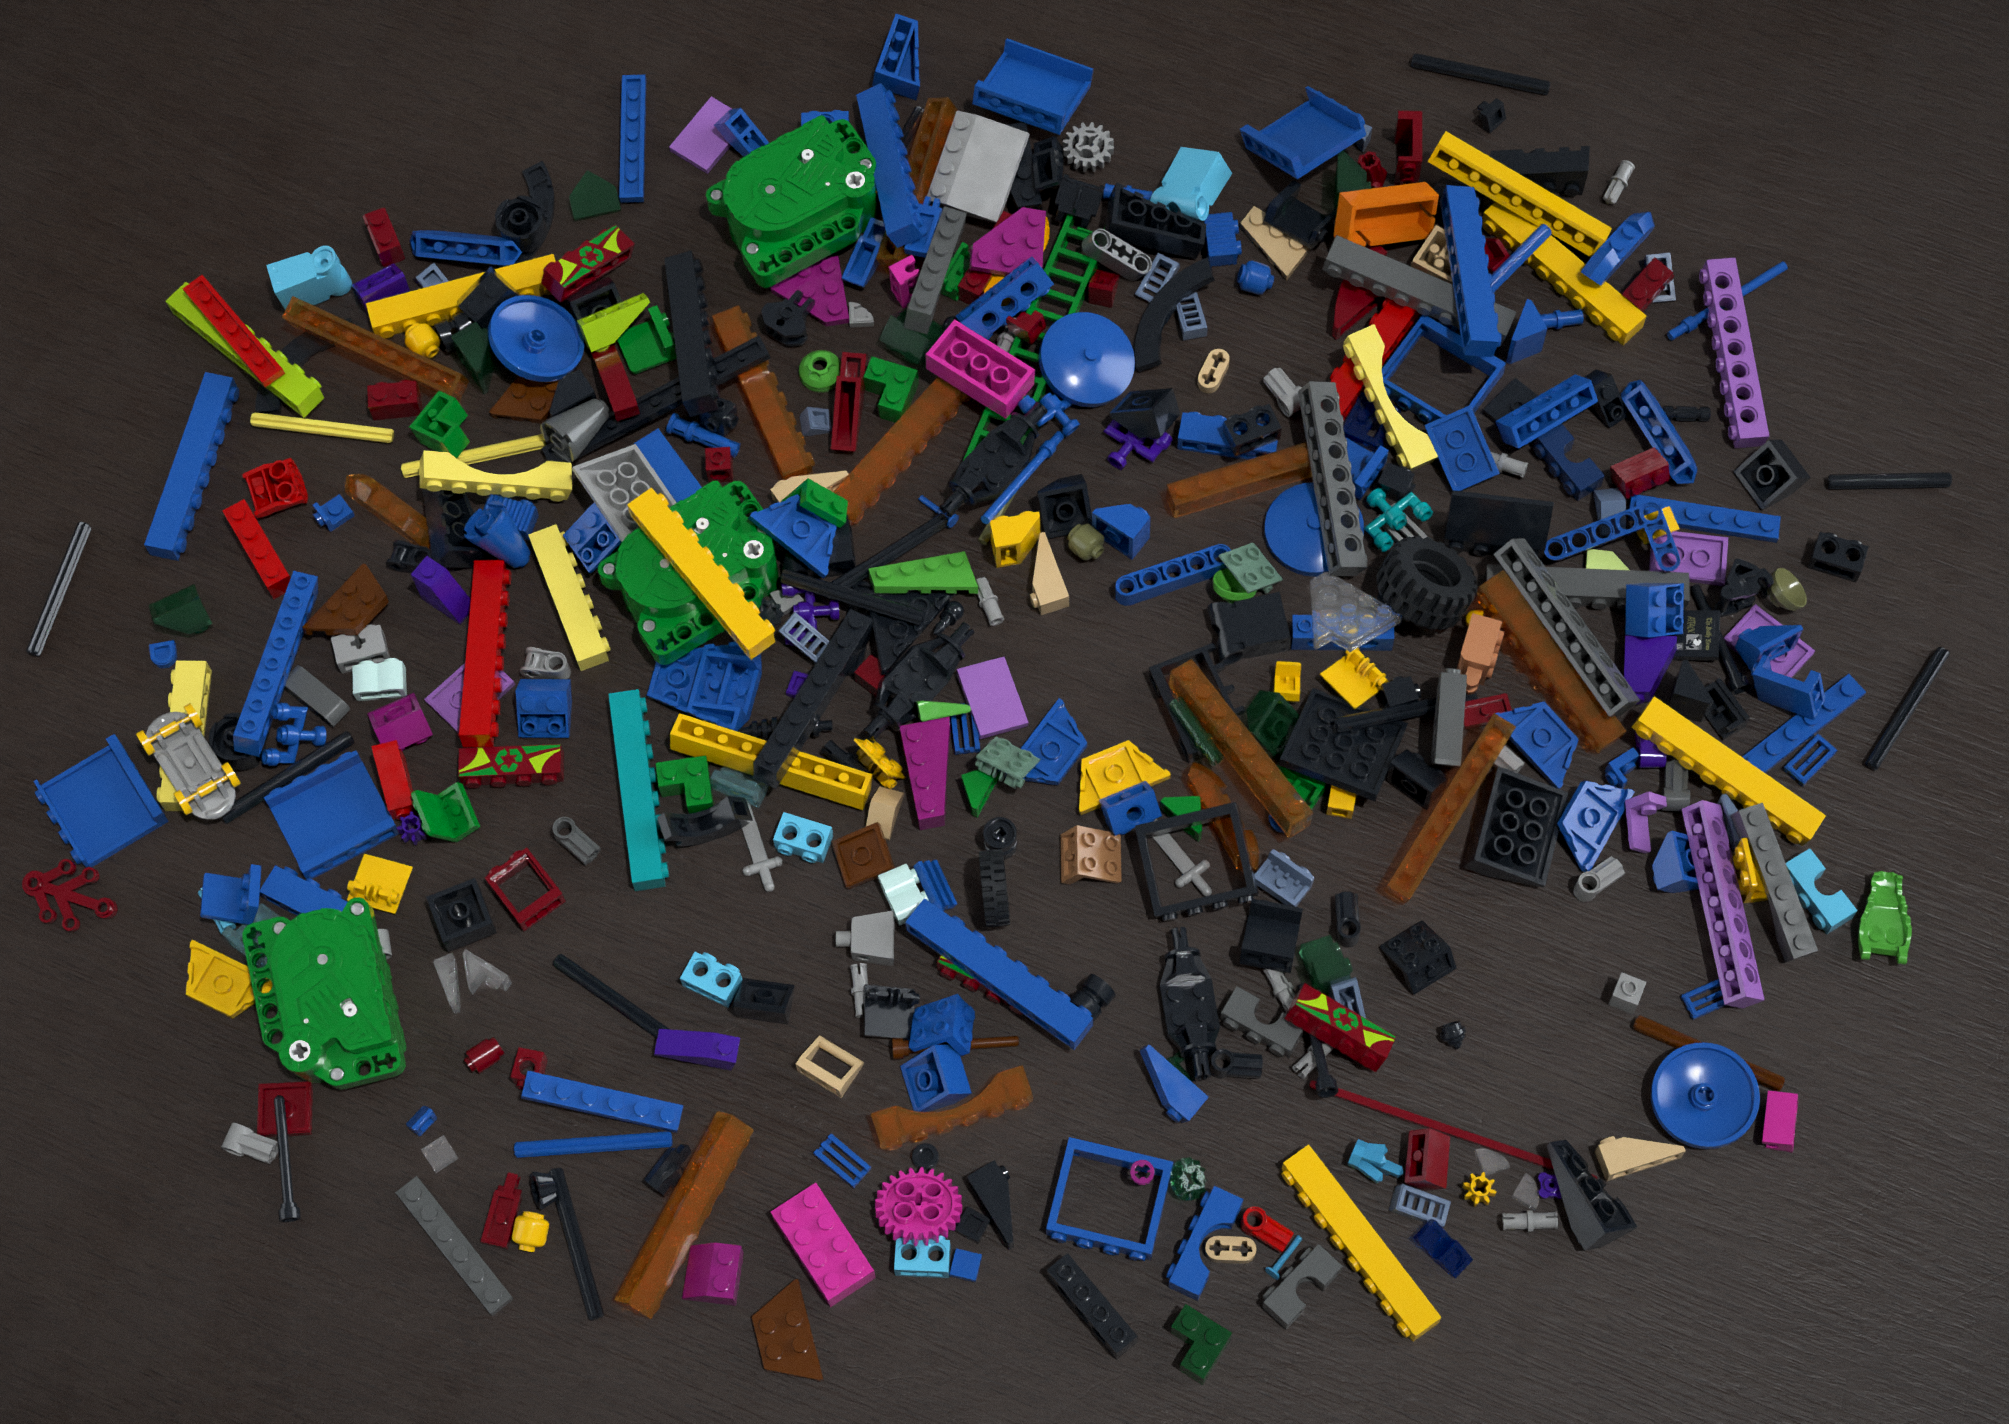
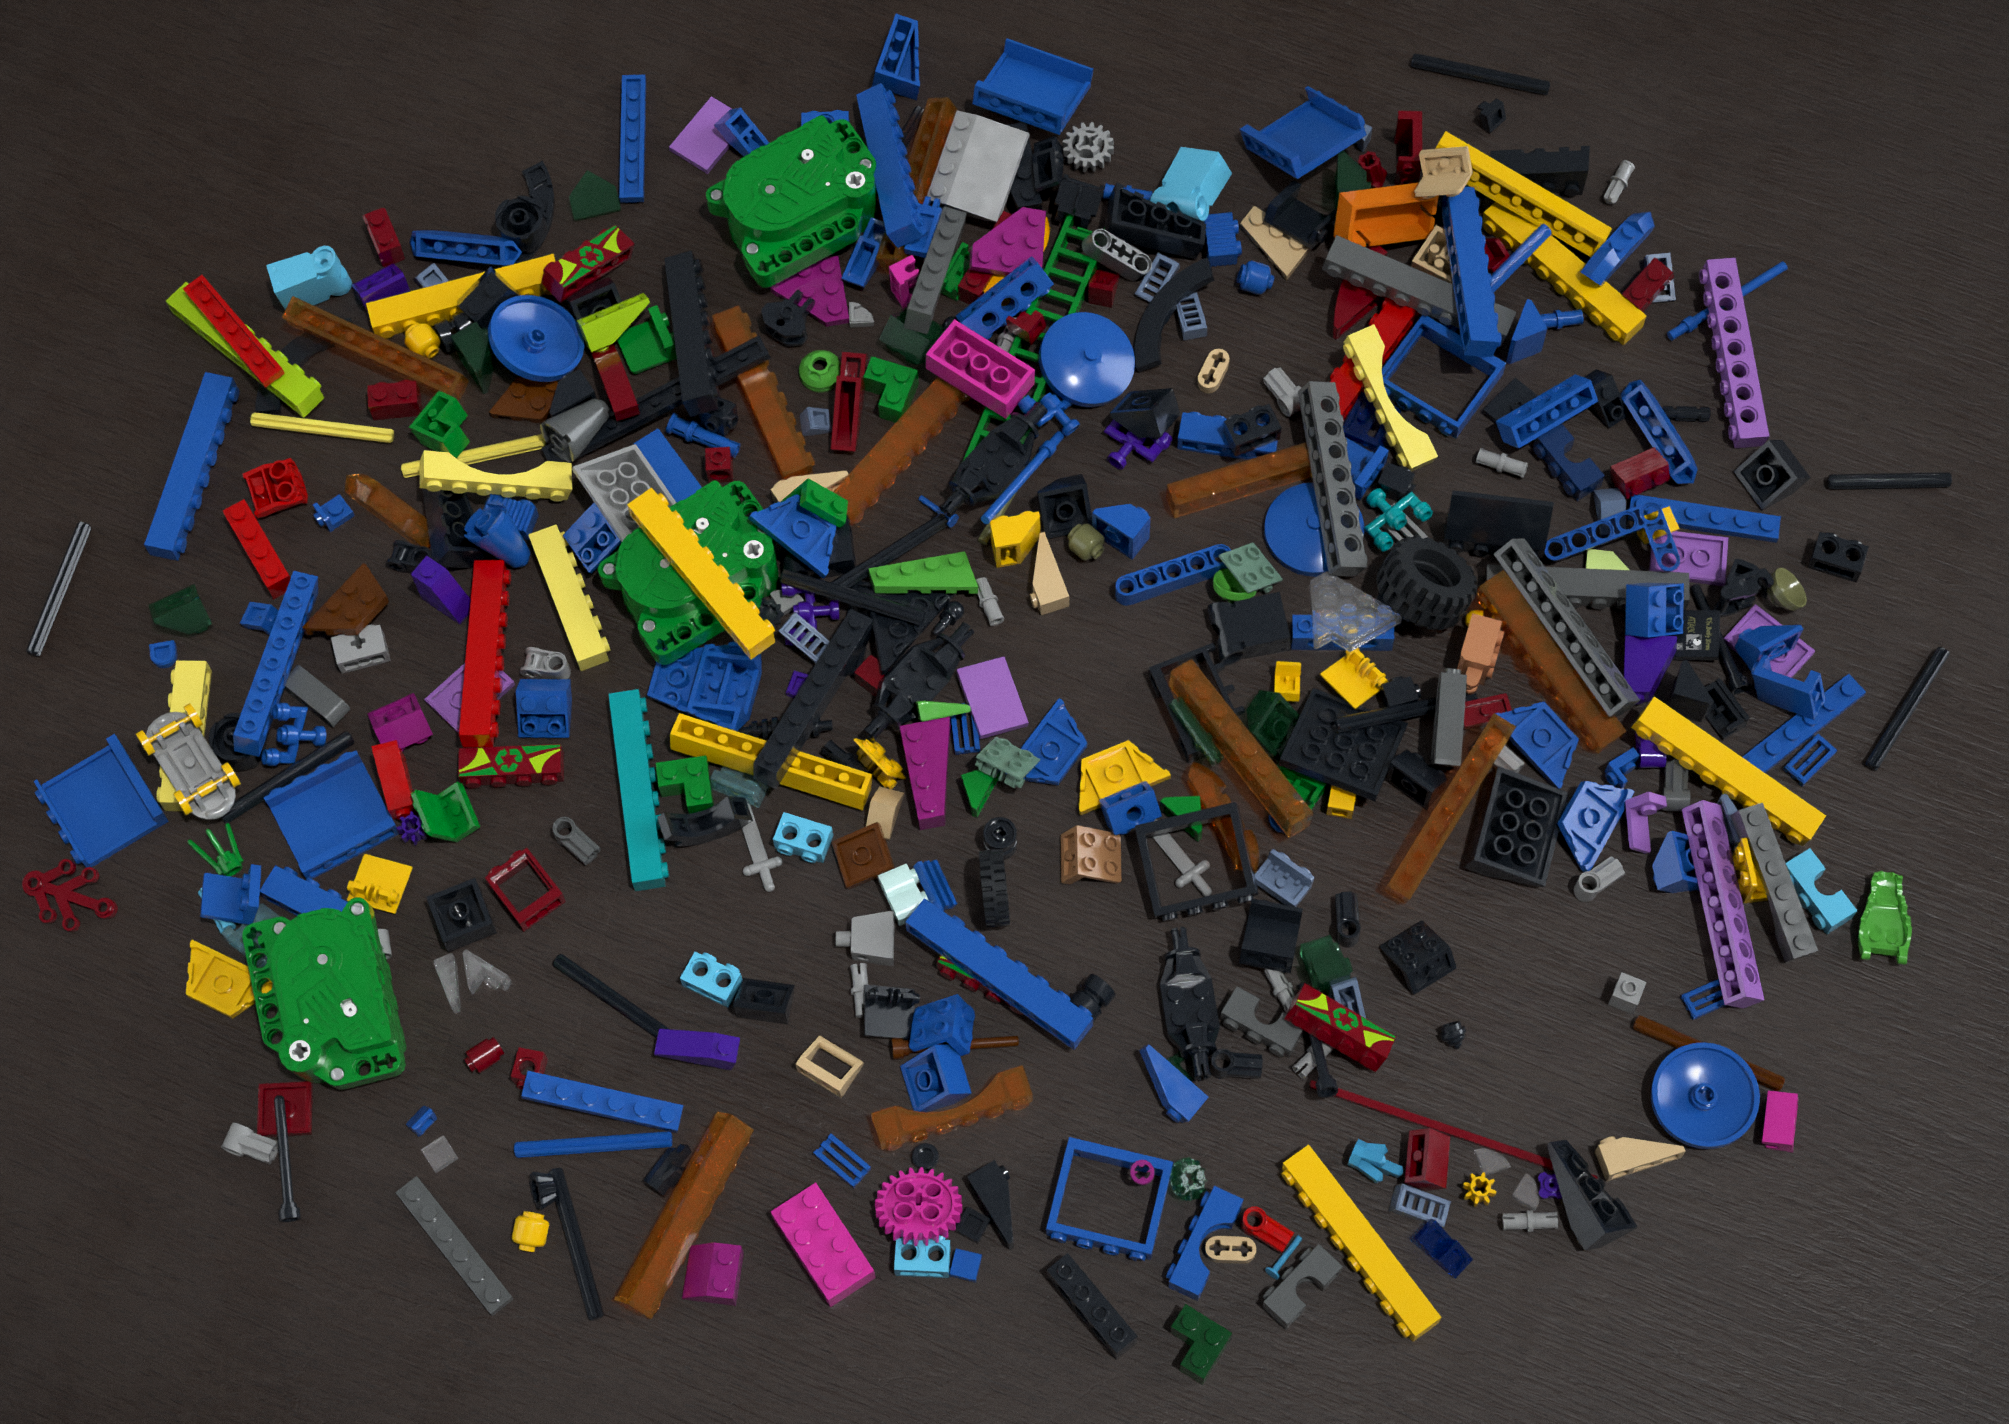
light aqua brick [352,658,407,701] -> none
dark red hinge [481,1172,523,1249] -> none
reddish brown wing [752,1279,824,1382] -> none
blue plate [1424,405,1500,491] -> none
none -> green plant [187,823,244,877]
none -> blue bracket [240,602,279,635]
none -> tan bracket [1414,146,1473,199]

